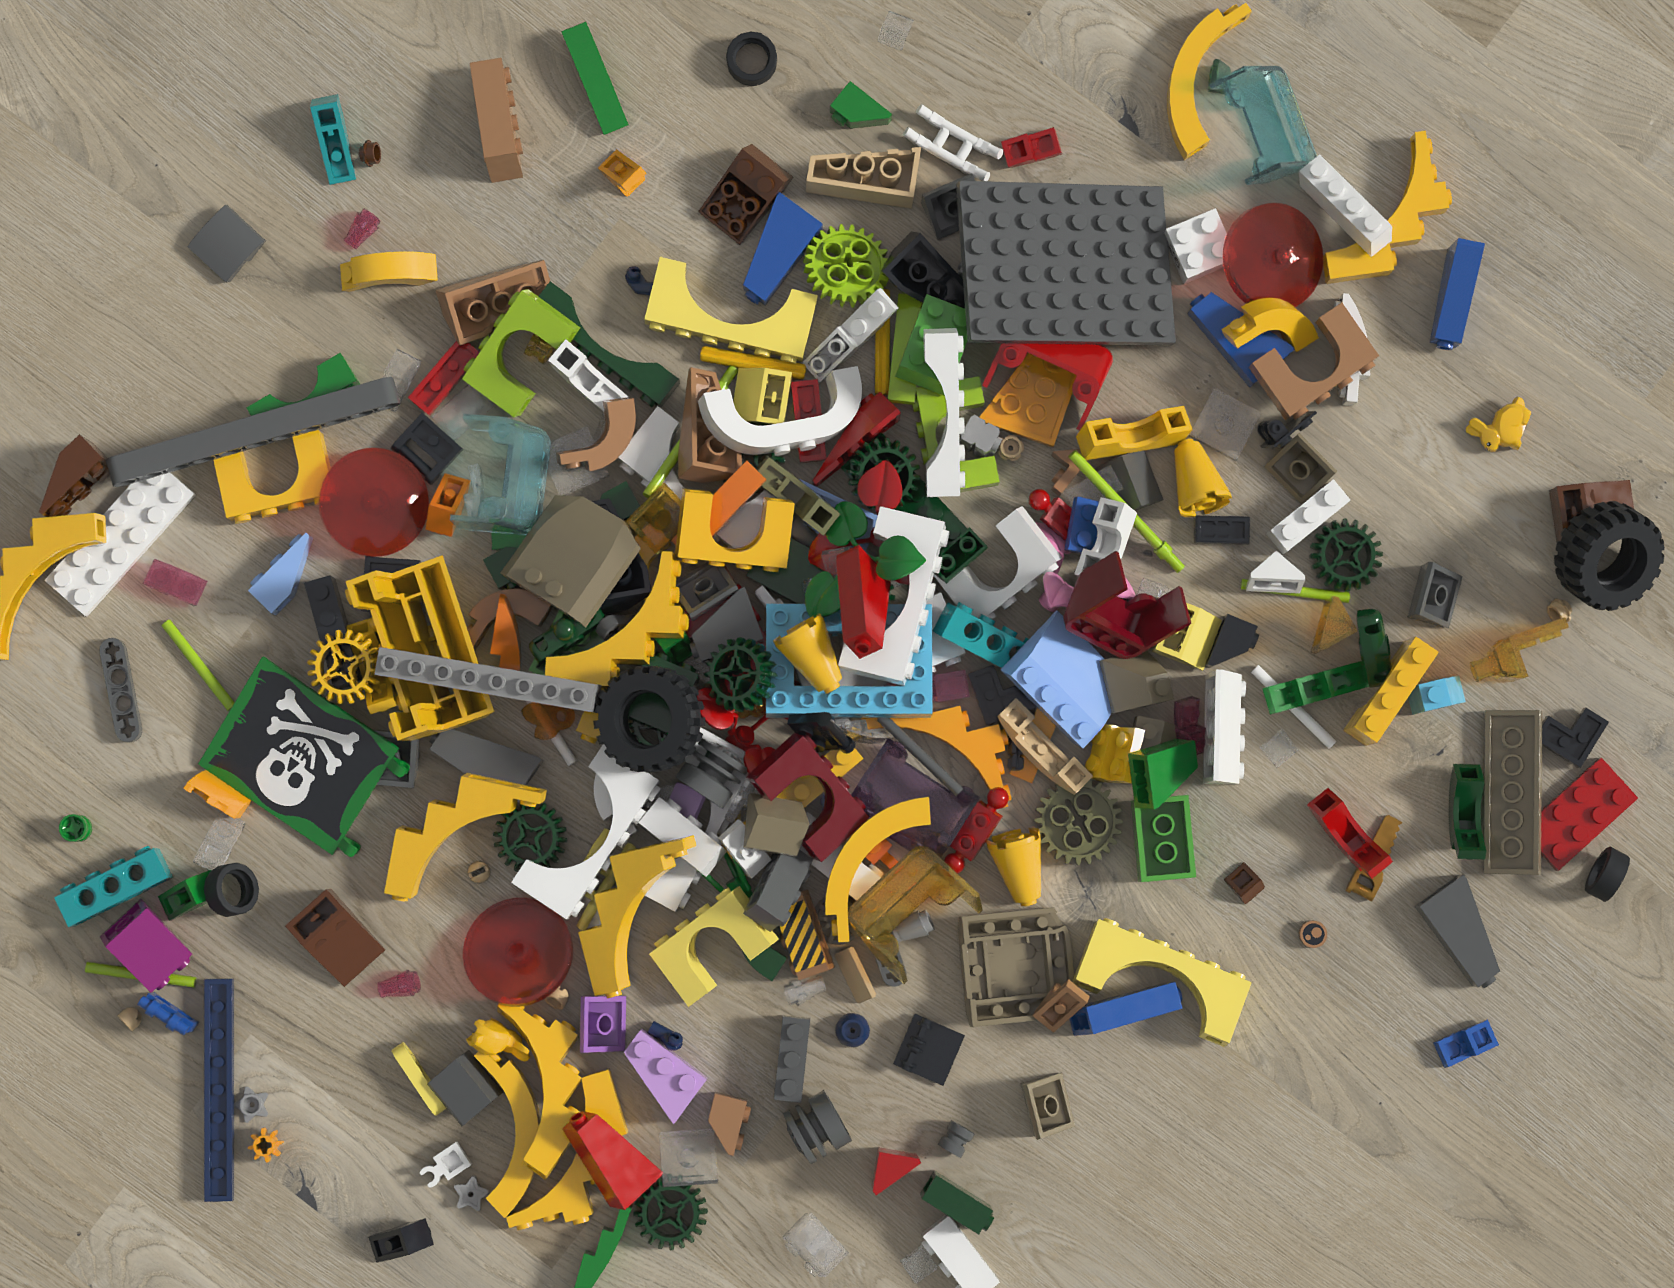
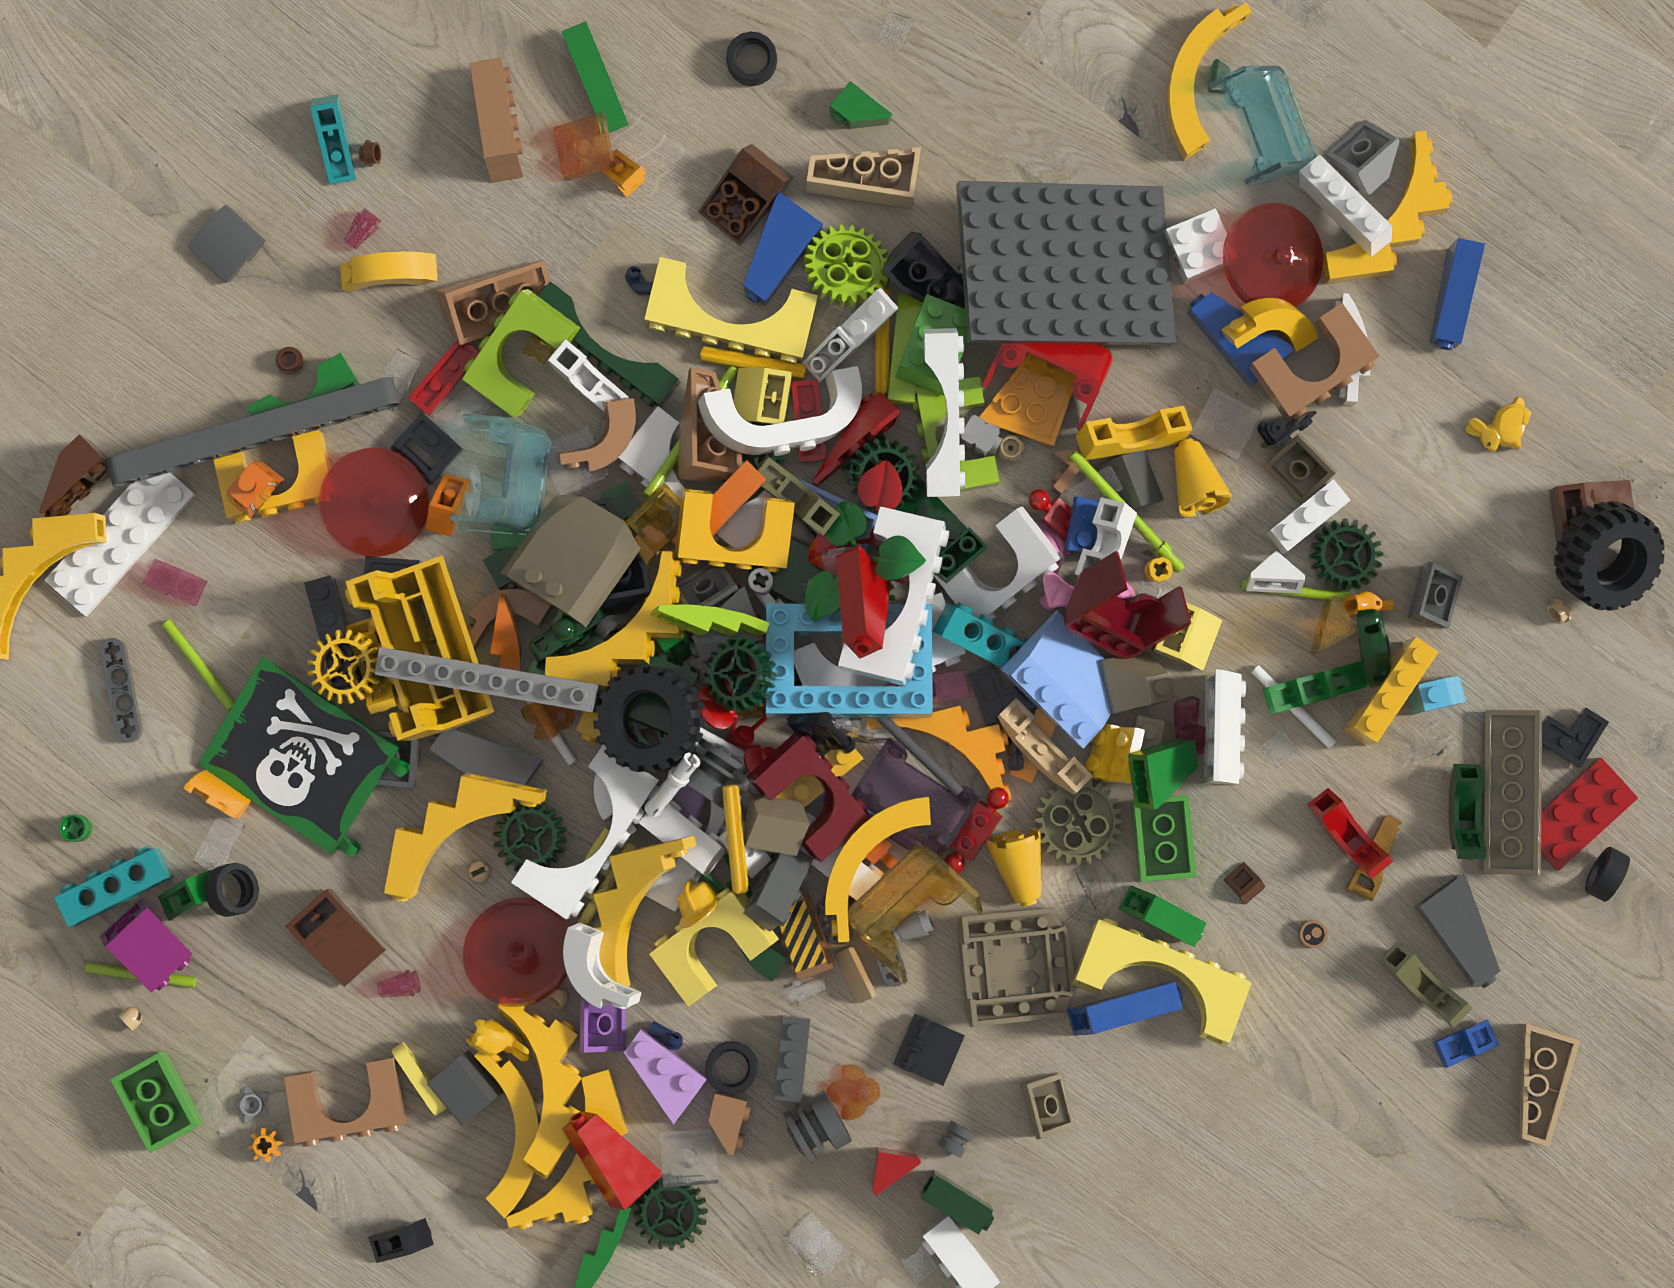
blue plate [137,992,199,1036] -> none
dark blue plate [204,978,234,1202] -> none
light blue slope [248,533,313,616] -> none
white plate [420,1141,472,1187] -> none
light grey plate [454,1175,490,1211] -> none
yellow cone [773,613,842,694] -> none
dark blue plate [835,1013,870,1048] -> none
white piece [902,104,1003,181] -> none
dark grey slope [921,173,975,240] -> none
red slope [1001,127,1062,168] -> none
medium nougat slope [1033,979,1090,1033] -> none
black plate [1194,515,1250,545] -> none
black slope [1205,614,1259,668] -> none
clear yellow plate [1470,617,1569,682] -> none
none -> bright green brick [110,1051,205,1153]
none -> orange torso [227,462,285,519]
none -> reddish brown plate [276,347,304,374]
none -> medium nougat arch [284,1057,408,1147]
none -> clear orange plate [553,113,616,181]
none -> white arch [563,923,641,1009]
none -> white pin [644,753,700,817]
none -> lime slope [651,604,770,637]
none -> yellow piece [677,879,720,928]
none -> black tyre [705,1041,757,1094]
none -> yellow axle [722,784,749,894]
none -> light grey bush [748,568,773,595]
none -> clear orange plate [826,1065,881,1120]
none -> green slope [1119,885,1207,947]
none -> yellow bush [1144,557,1173,582]
none -> light grey slope [1326,120,1399,195]
none -> light orange piece [1342,591,1394,616]
none -> olive arch [1379,941,1472,1028]
none -> tan wedge [1519,1024,1580,1147]

